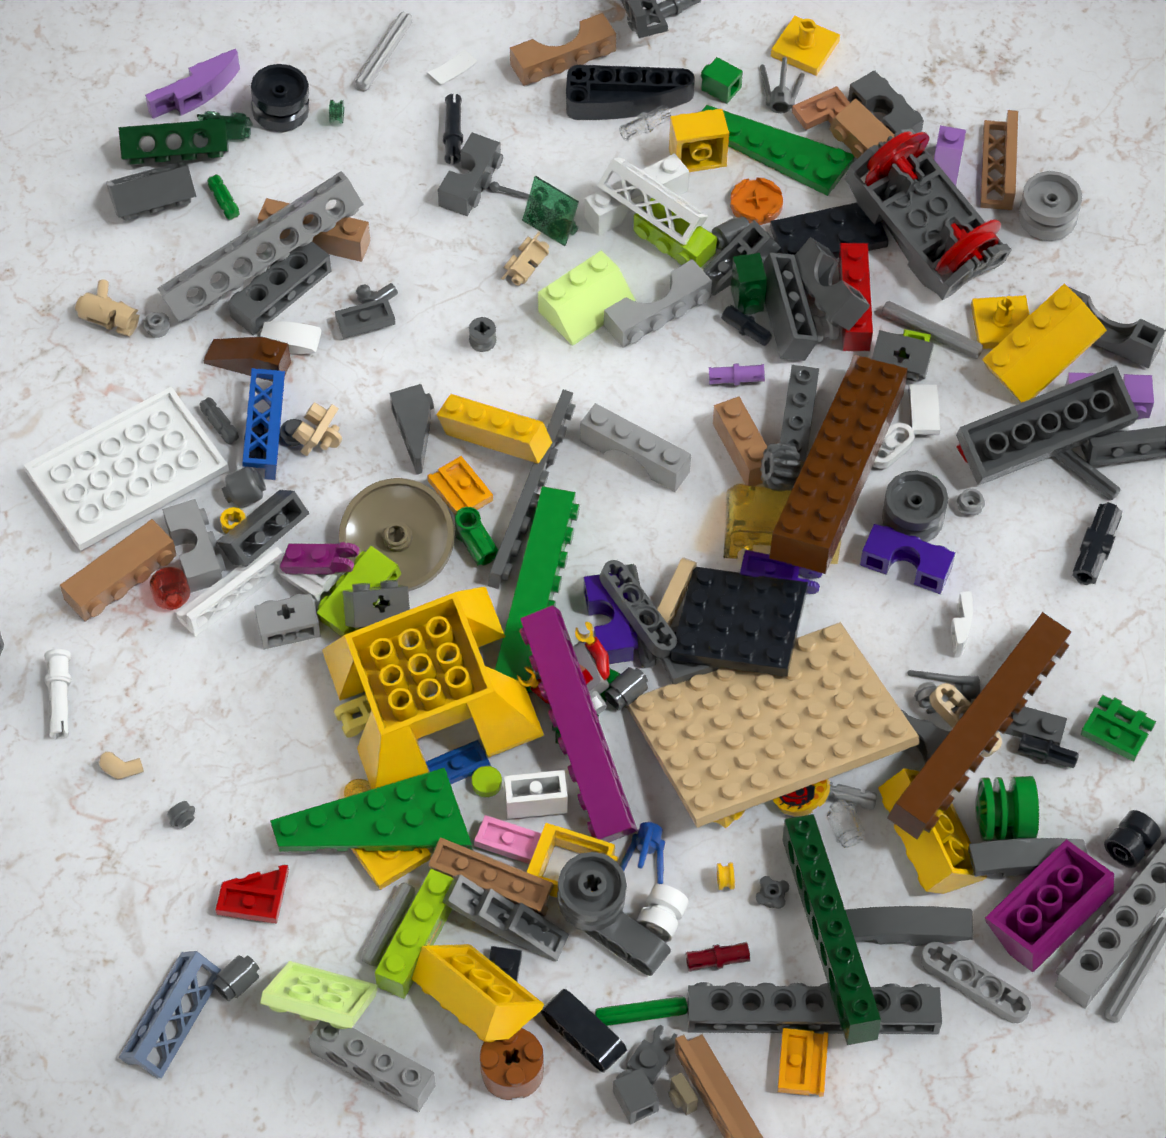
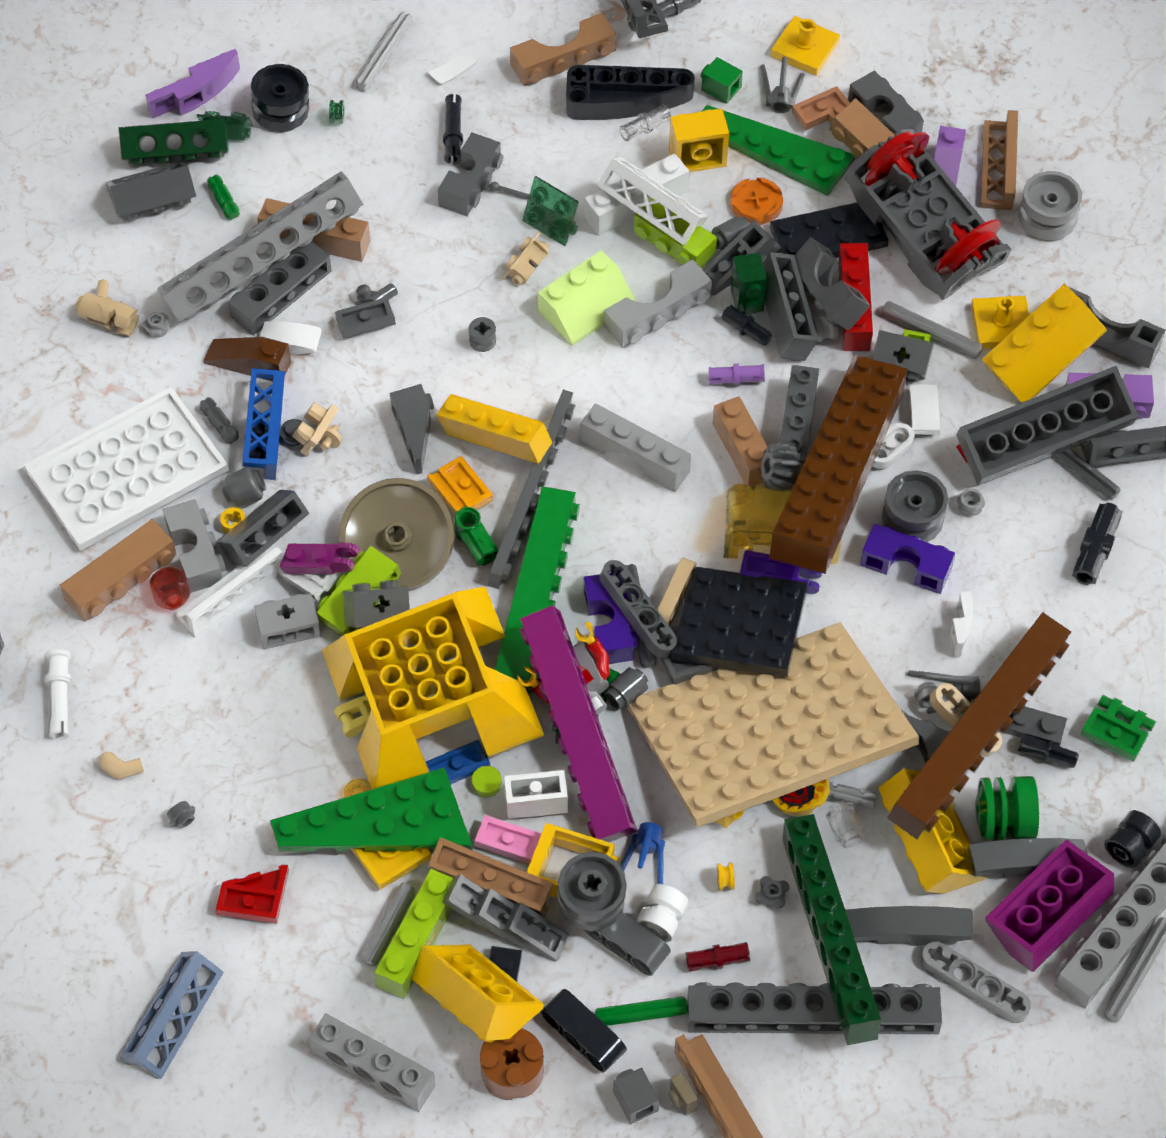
dark grey brick [212,955,260,1001] -> none
yellowish green plate [260,961,378,1029] -> none
dark grey plate [626,1025,677,1085] -> none
light orange plate [777,1028,828,1097] -> none

